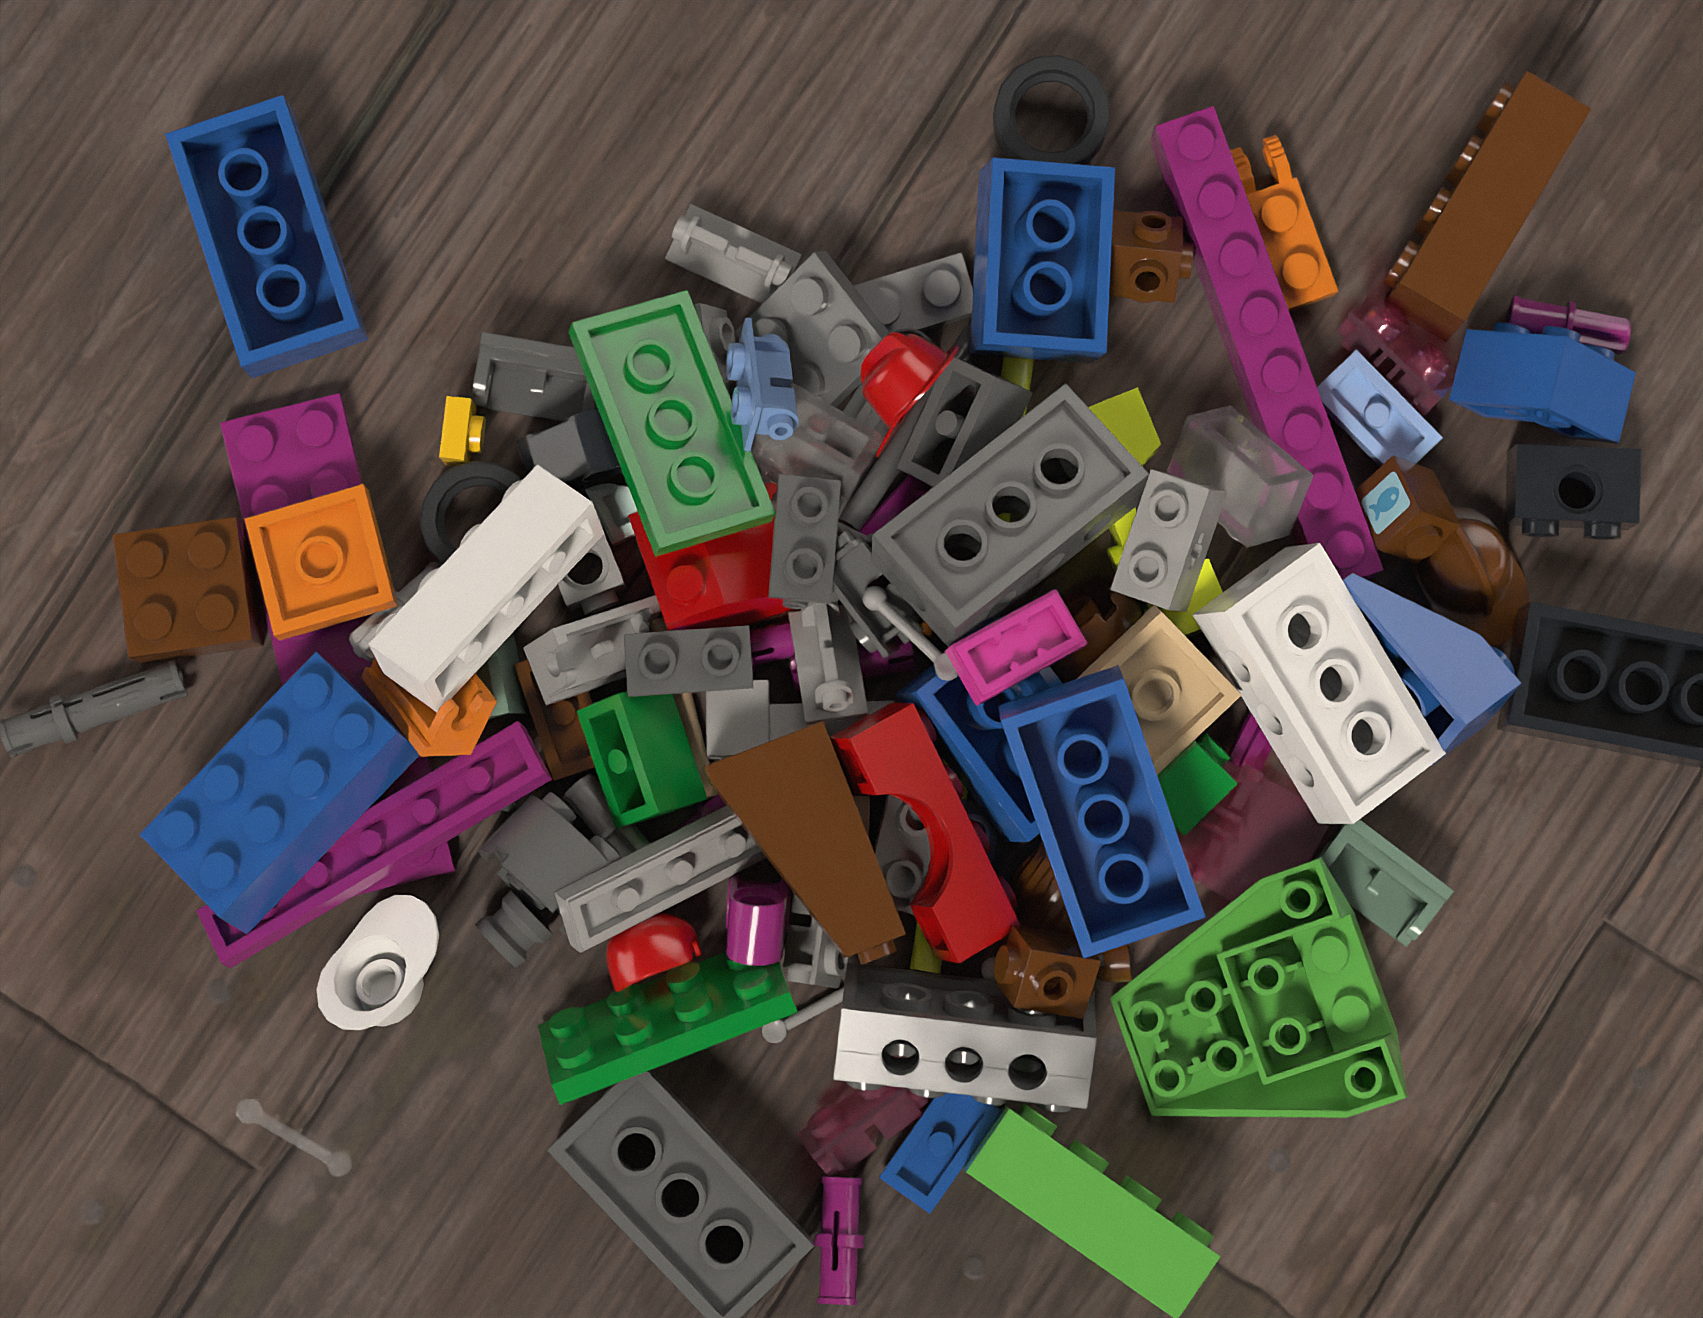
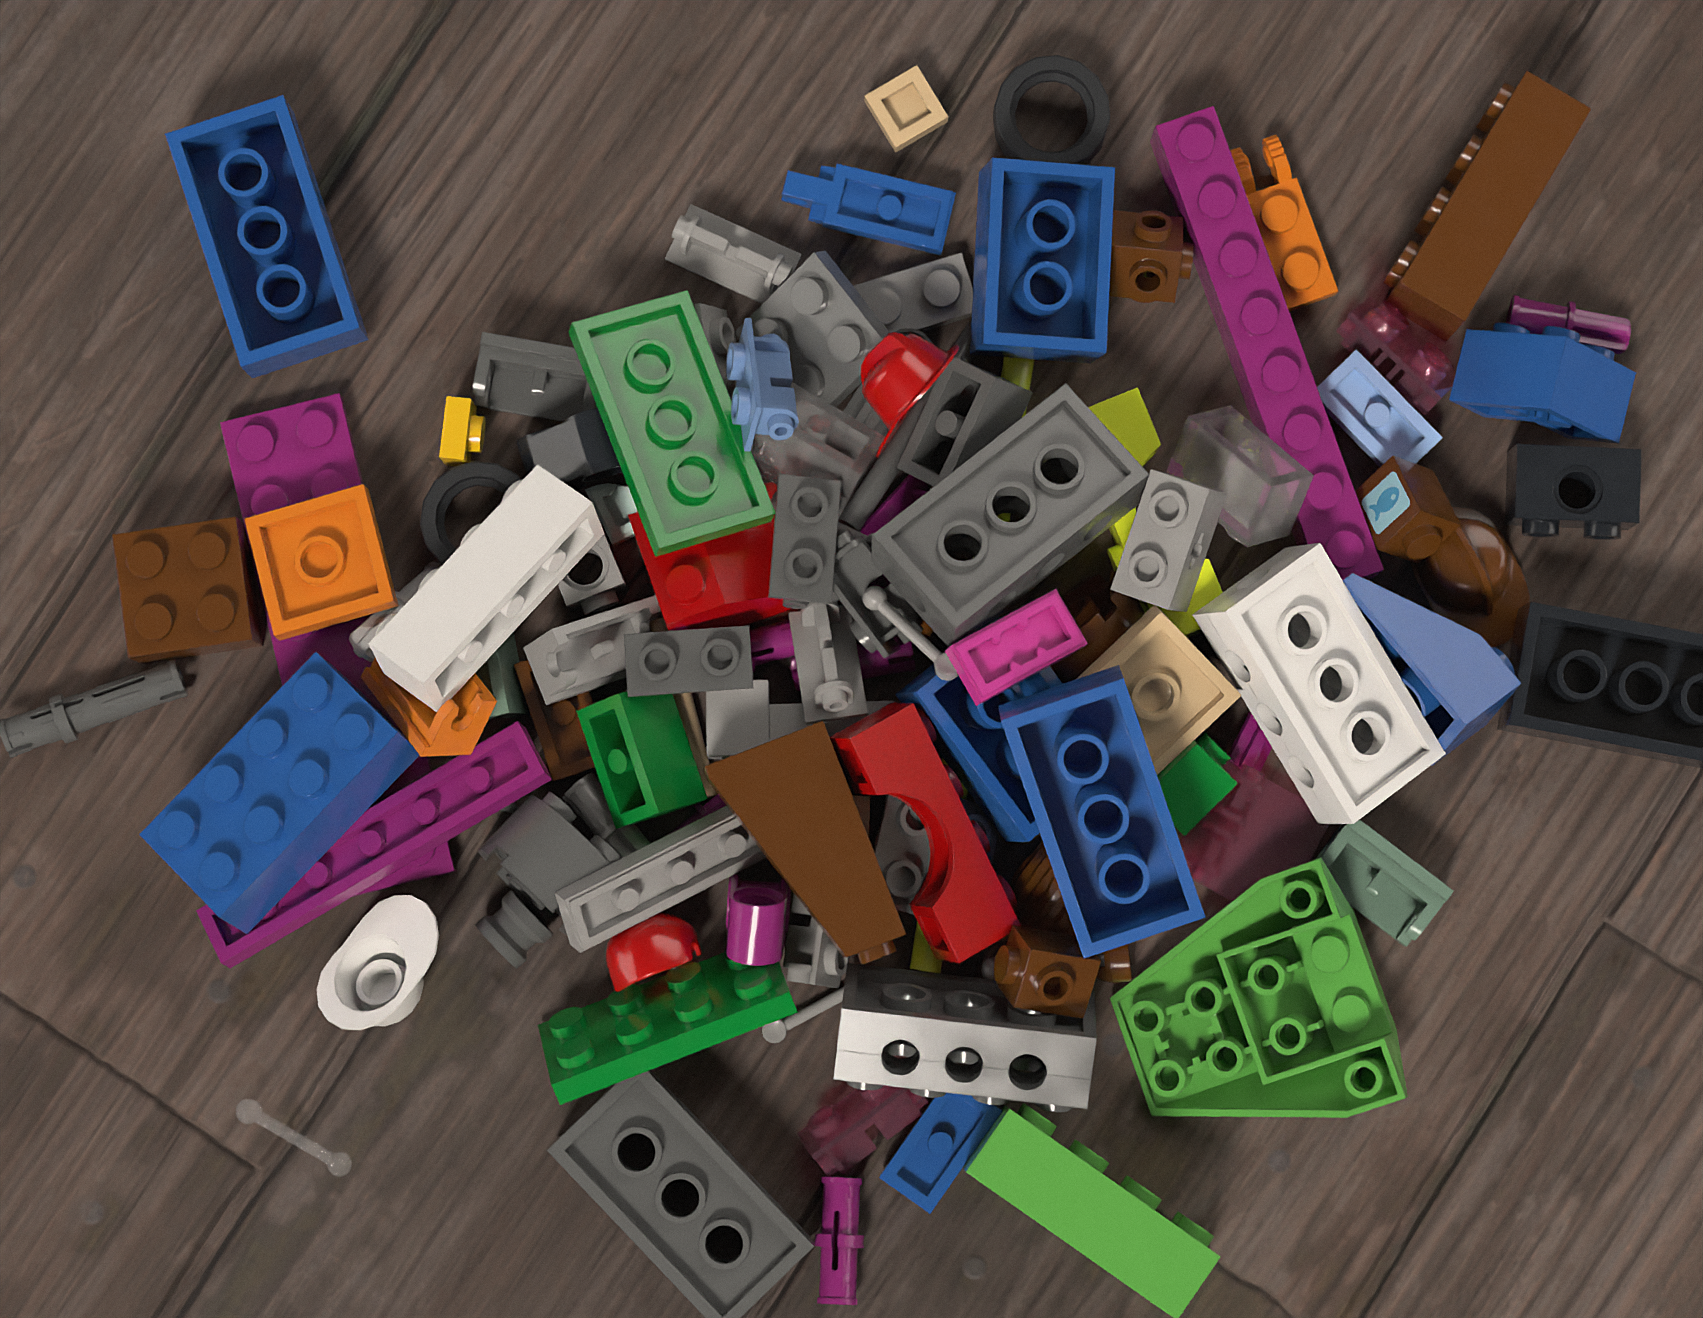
none -> blue hinge [781,164,956,255]
none -> tan plate [864,65,948,153]

